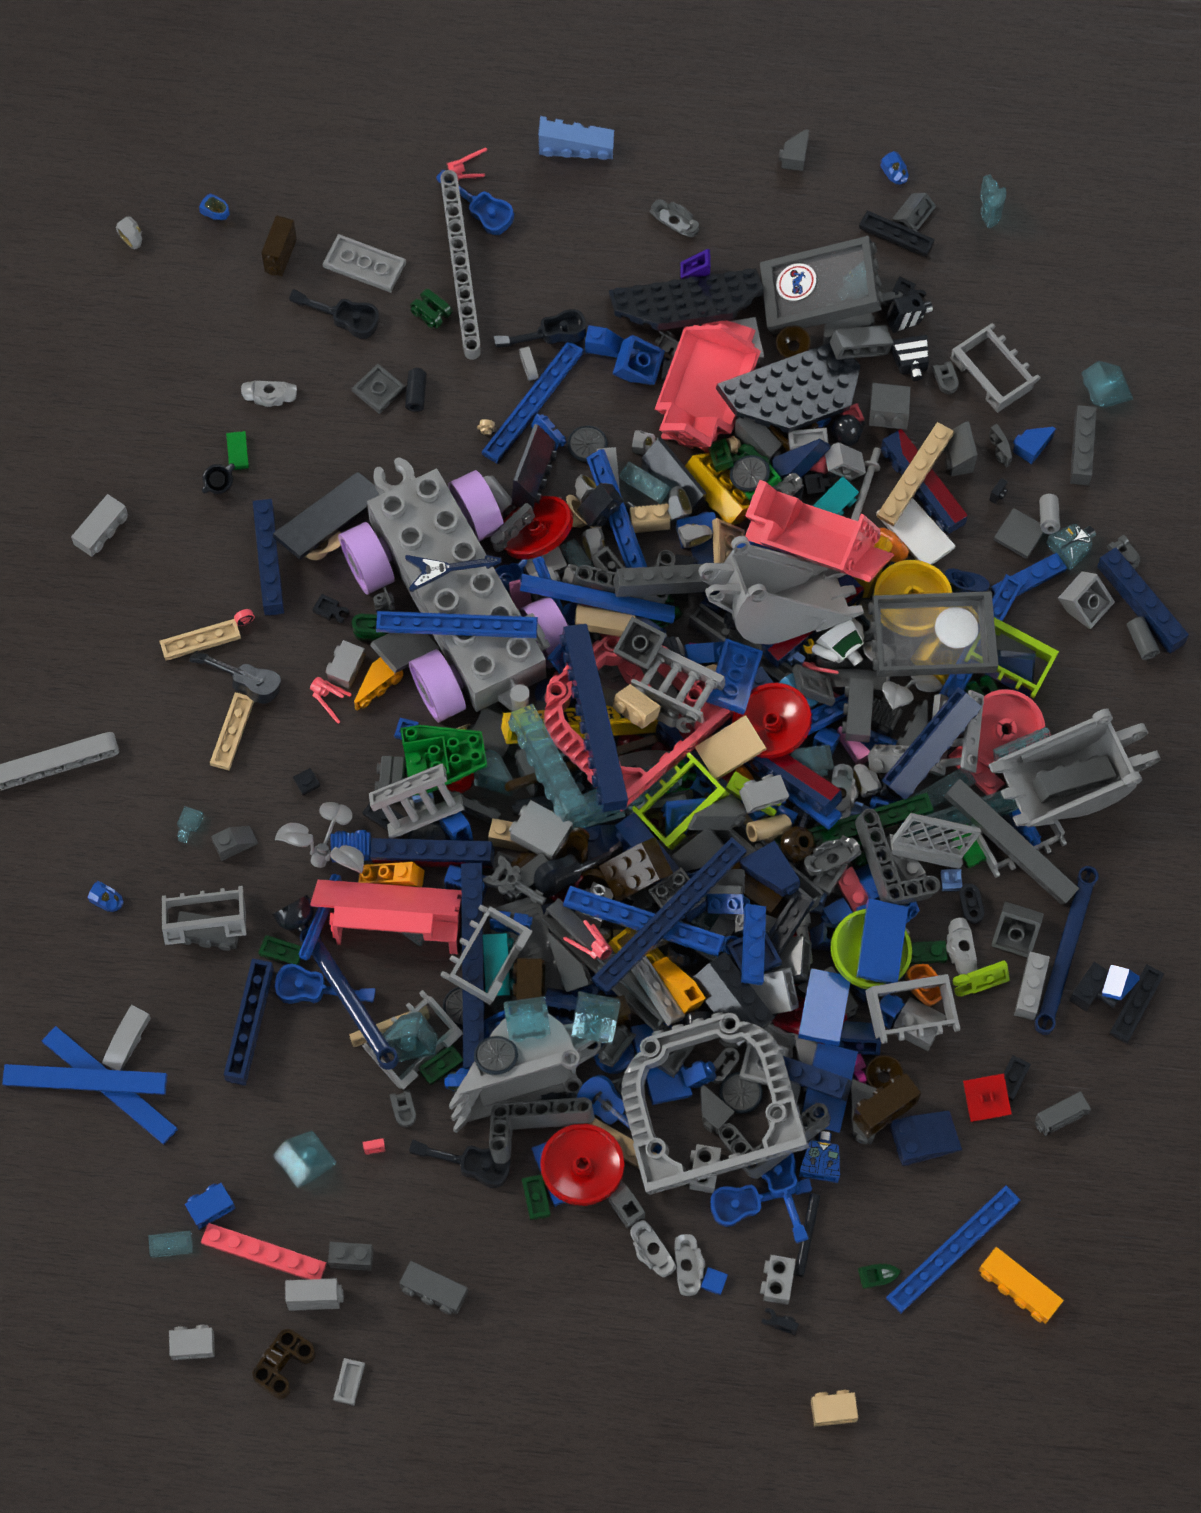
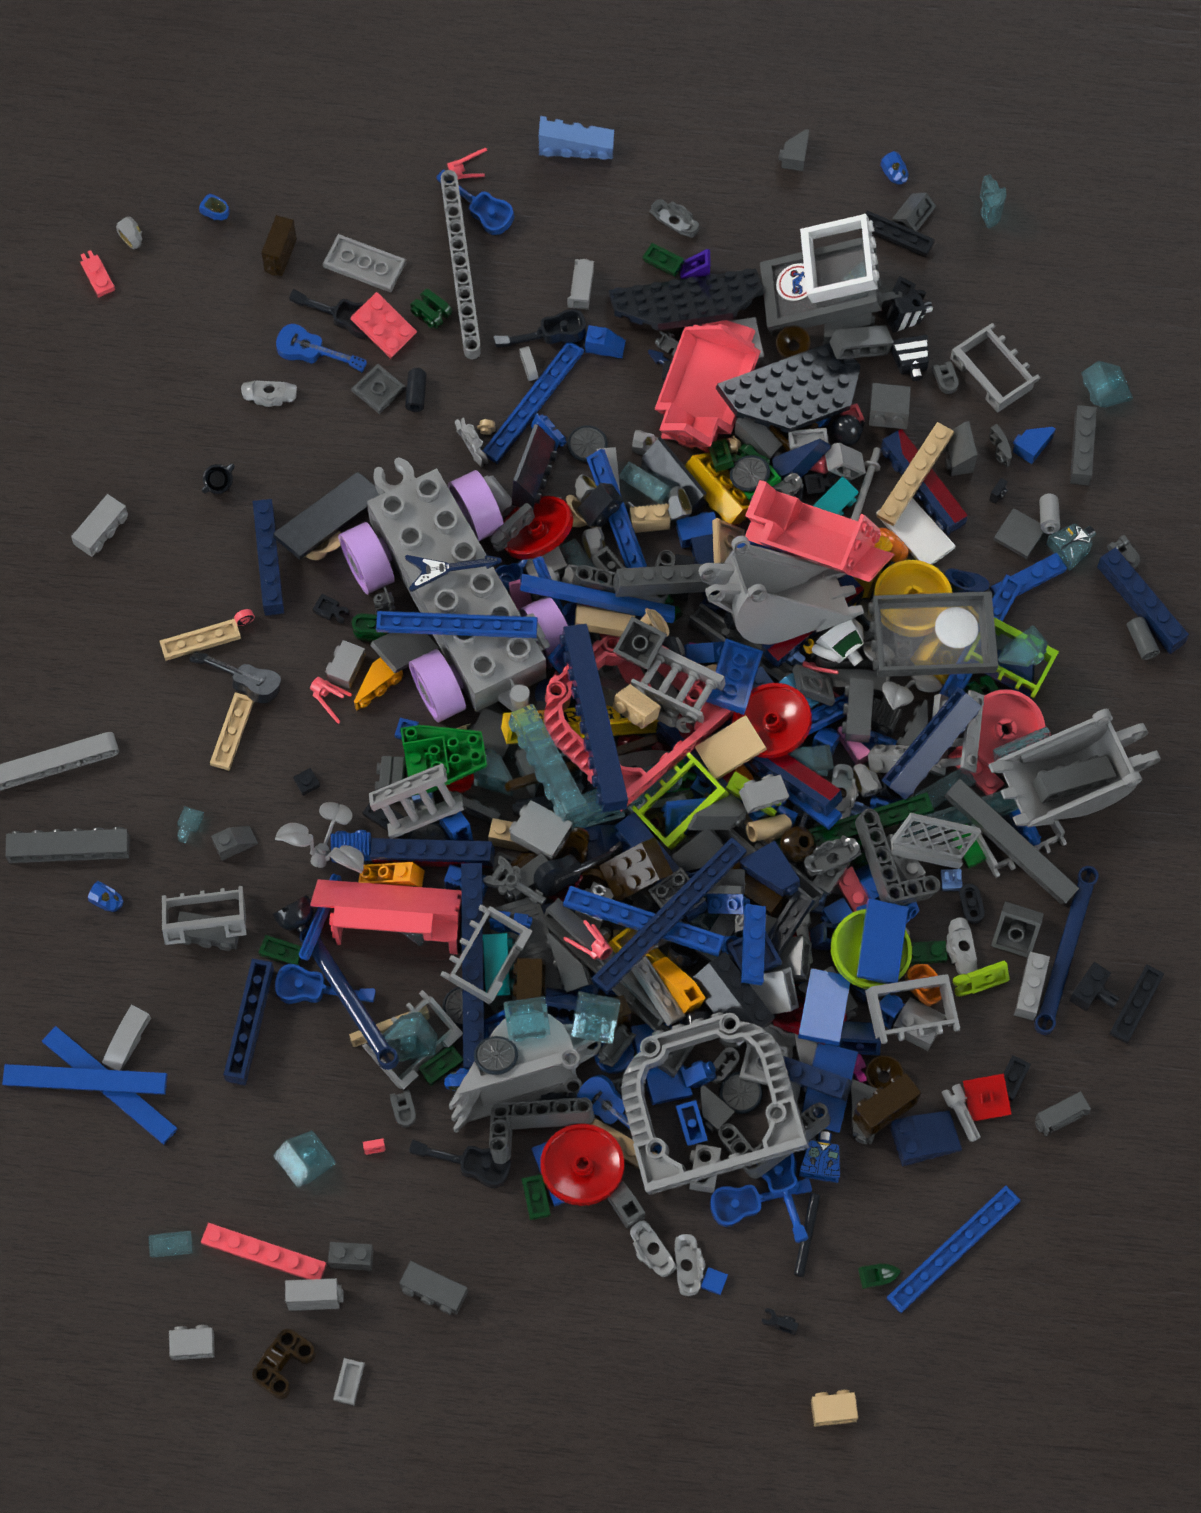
blue brick [185,1183,236,1230] -> none
green tile [226,431,249,470] -> none
blue slope [613,335,665,385] -> none
light grey rock [678,524,712,548] -> none
light grey brick [760,1255,796,1305] -> none
light orange brick [979,1247,1064,1324] -> none
light grey slope [1058,571,1115,629] -> none
slope [1102,965,1140,1000] -> none
none -> dark grey brick [5,827,130,863]
none -> coral hinge [80,250,115,298]
none -> blue piece [276,324,367,372]
none -> coral plate [350,292,417,359]
none -> light grey piece [455,417,488,468]
none -> light grey window [567,259,594,310]
none -> tan piece [640,608,670,637]
none -> dark green plate [642,243,684,277]
none -> blue slope [676,1100,708,1146]
none -> white window [800,214,880,303]
none -> light grey piece [941,1084,981,1142]
none -> clear light blue slope [998,625,1048,667]

